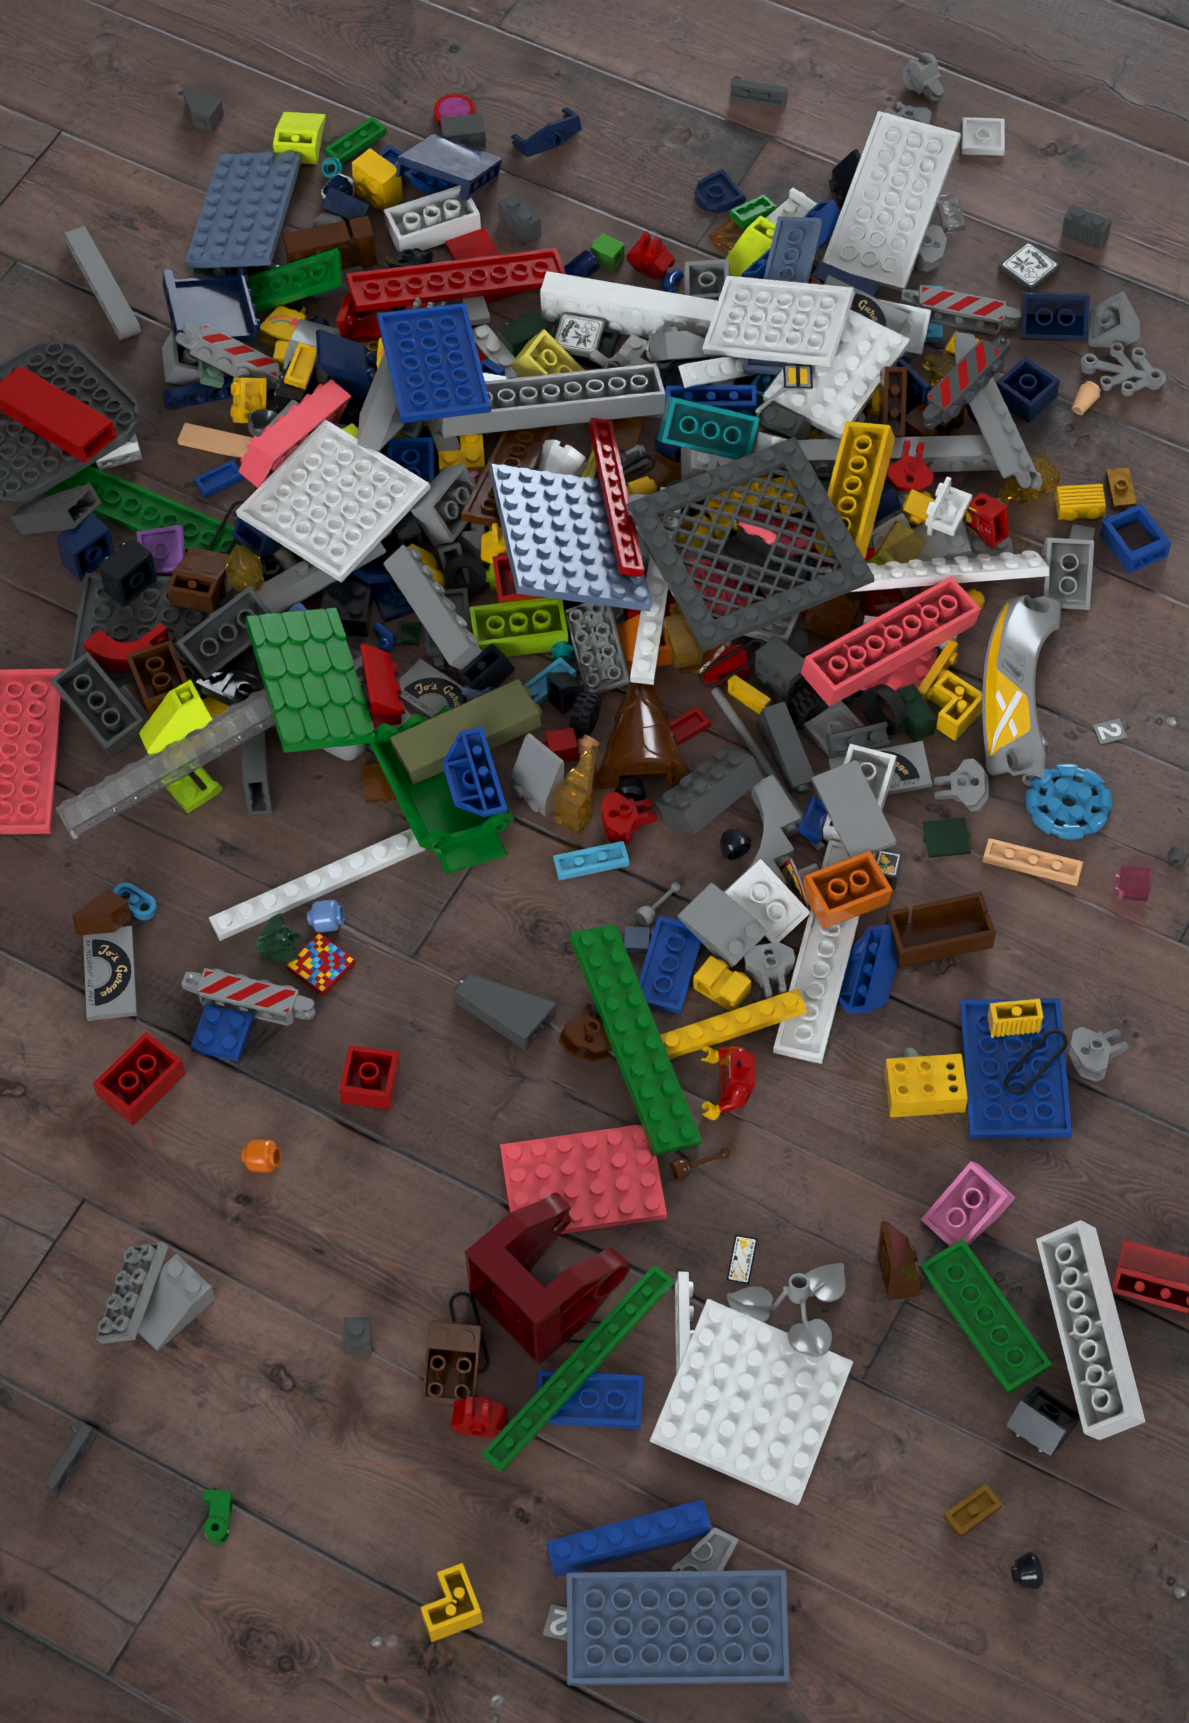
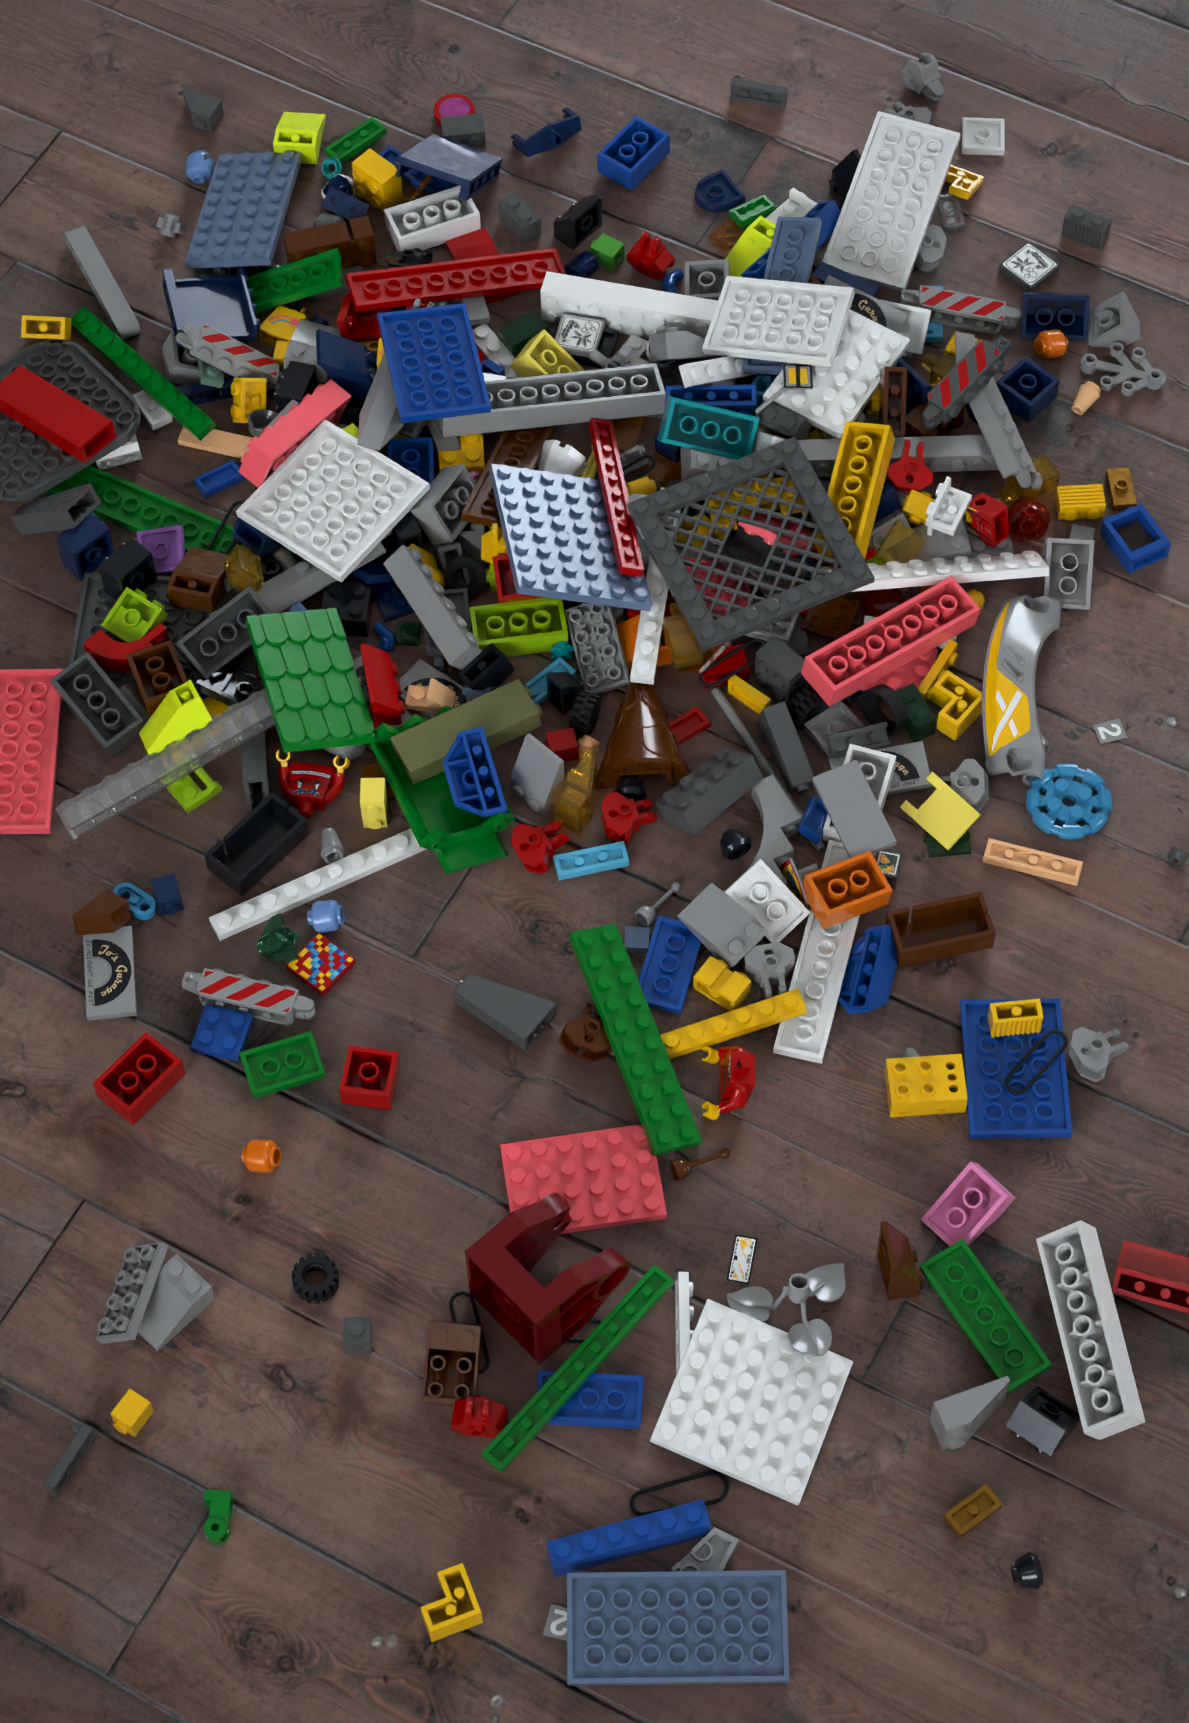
yellow tile [284,342,317,390] -> none
clear pink brick [1114,866,1151,902] -> none
none -> yellow brick [21,315,71,341]
none -> green plate [71,307,216,441]
none -> lime plate [101,587,168,643]
none -> yellow brick [110,1389,154,1437]
none -> white plate [133,390,173,431]
none -> dark blue brick [151,873,184,916]
none -> light grey gear [156,213,185,238]
none -> medium blue head [185,150,214,184]
none -> black piece [204,792,309,897]
none -> green plate [239,1031,326,1099]
none -> red torso [276,750,350,819]
none -> black tyre [292,1253,339,1304]
none -> light grey cone [321,828,345,864]
none -> light yellow brick [360,778,388,829]
none -> clear orange piece [398,175,432,205]
none -> light nougat slope [405,678,456,713]
none -> red hinge [510,821,569,875]
none -> black slope [553,194,602,250]
none -> blue brick [597,116,670,191]
none -> black piece [630,1471,729,1516]
none -> light yellow flag [900,772,981,851]
none -> light grey slope [930,1376,1010,1450]
none -> yellow tile [945,165,984,200]
none -> clear red cone [1008,496,1050,542]
none -> orange head [1034,329,1068,360]

